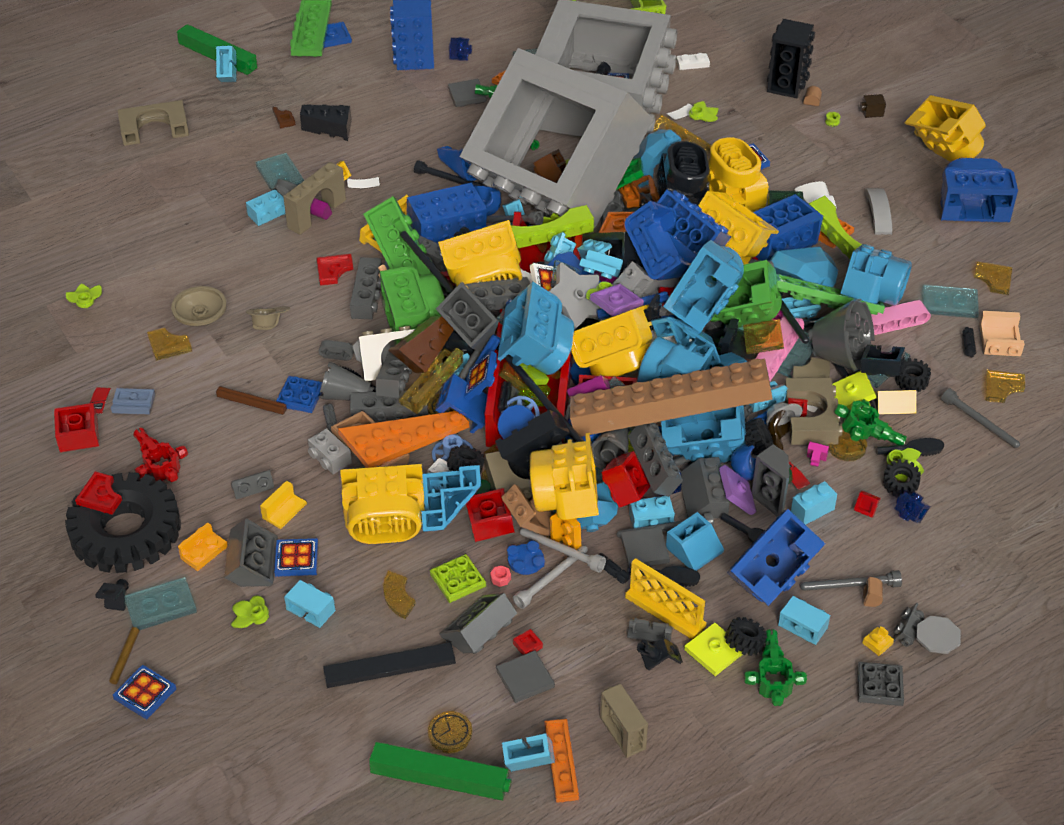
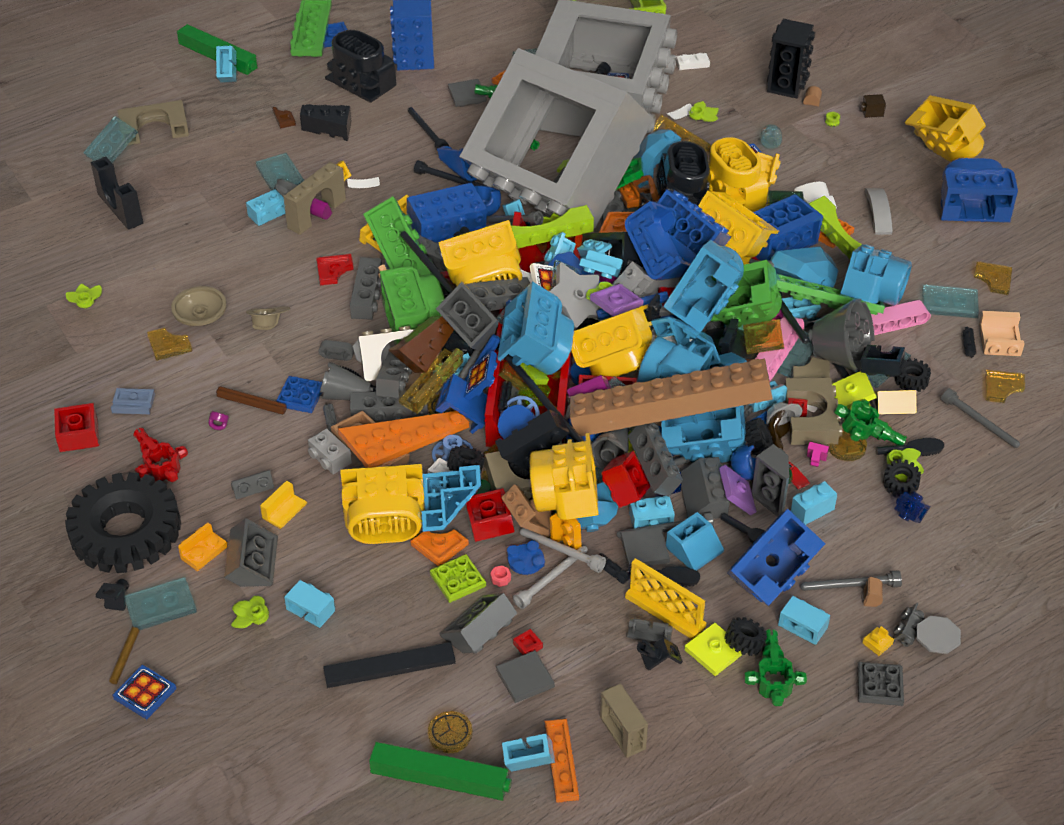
red tile [75,471,122,515] -> none
red sticker [90,387,111,414] -> none
tile [274,538,318,577] -> none
clear yellow tile [383,571,416,620] -> none
clear blue brick [449,37,472,61] -> none
reddish brown wedge [533,149,567,183] -> none
red tile [854,491,881,518] -> none
none -> clear light blue tile [83,116,138,163]
none -> black arch [90,156,144,230]
none -> magenta tile [208,411,229,430]
none -> black brick [325,30,397,103]
none -> black piece [408,107,449,150]
none -> orange tile [411,529,469,566]
none -> yellow bracket [757,152,780,188]
none -> clear light blue head [761,125,782,149]

